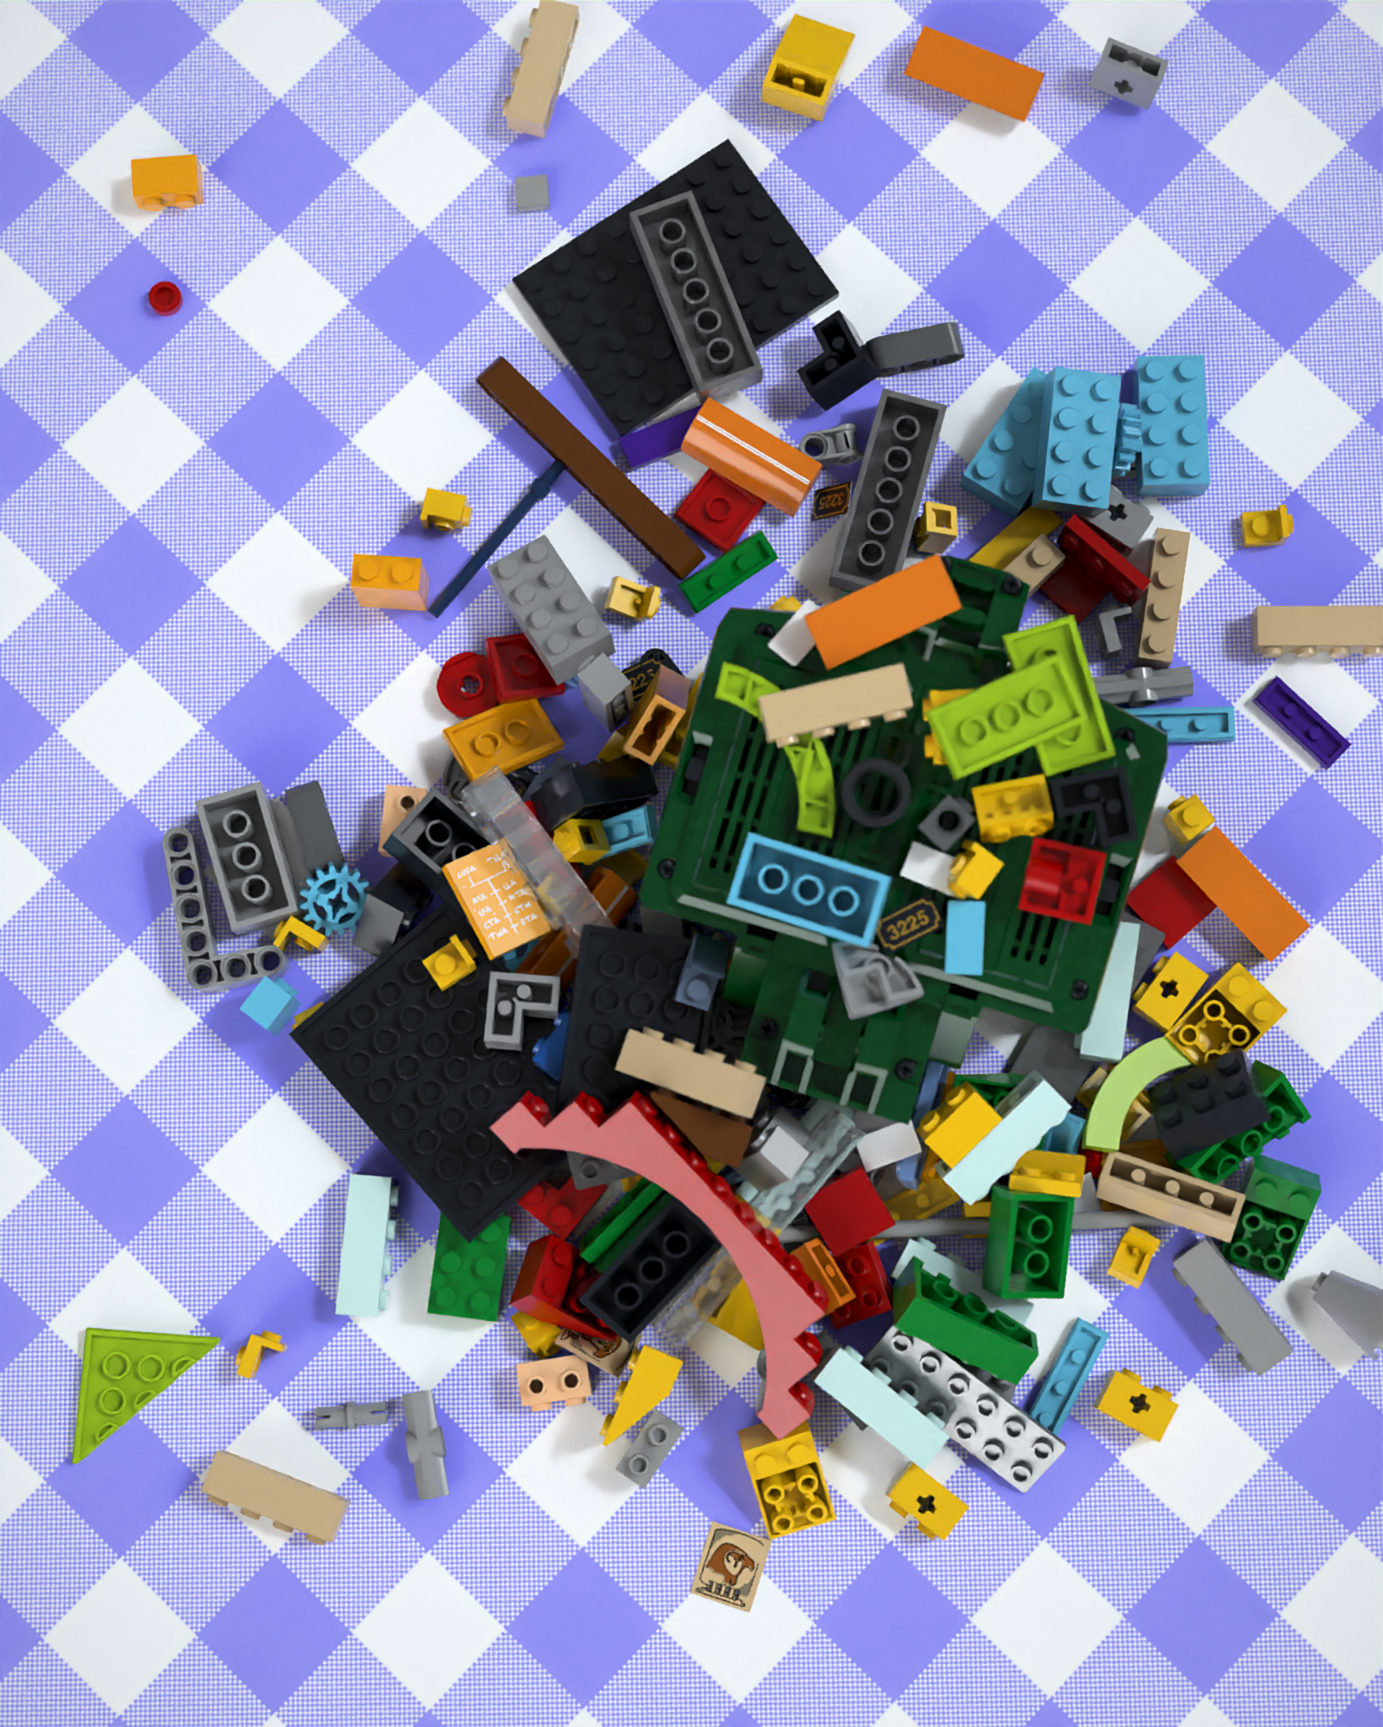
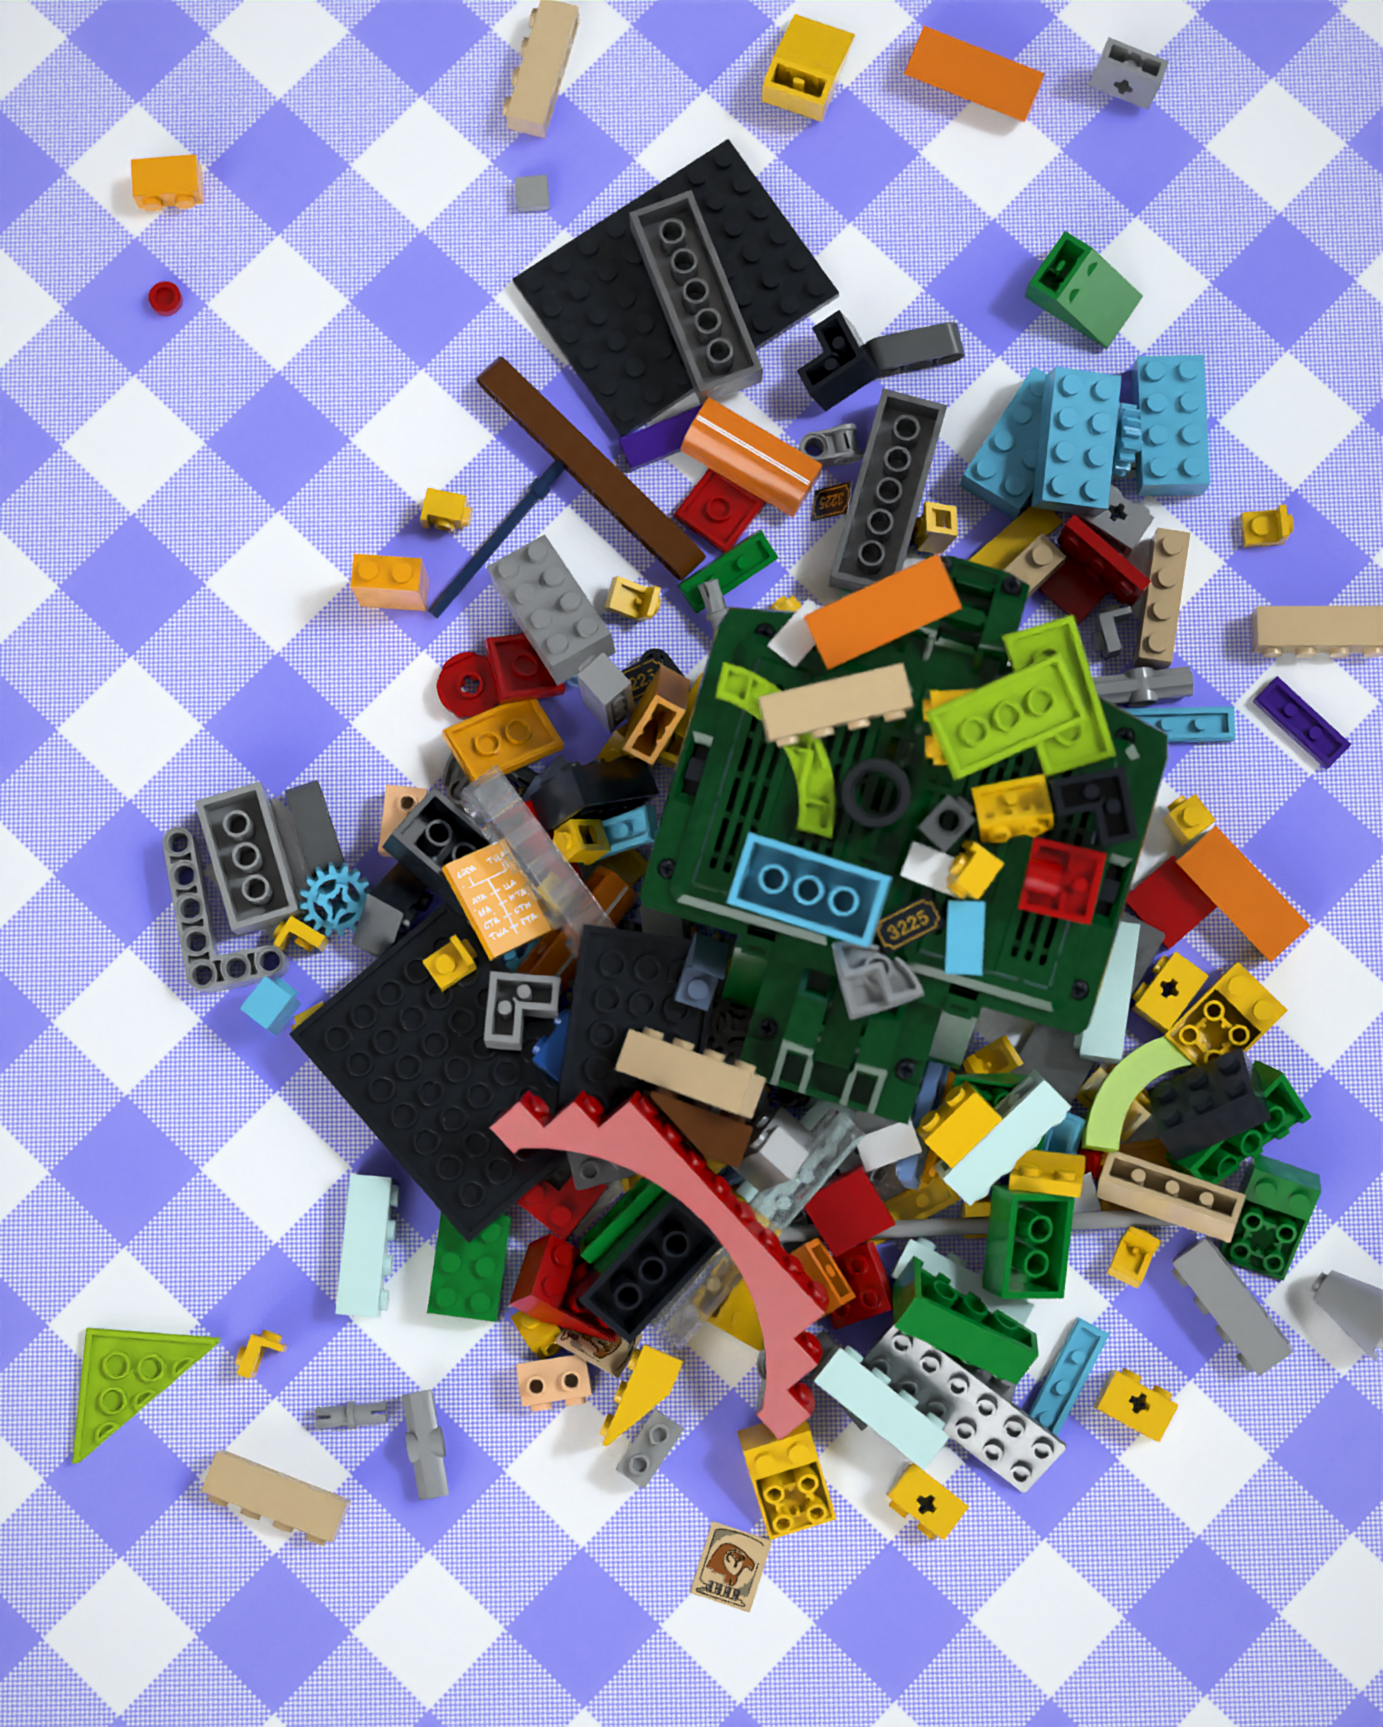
none -> light grey pin [697,578,730,633]
none -> yellow bracket [962,1035,1024,1074]
none -> green slope [1025,231,1143,349]

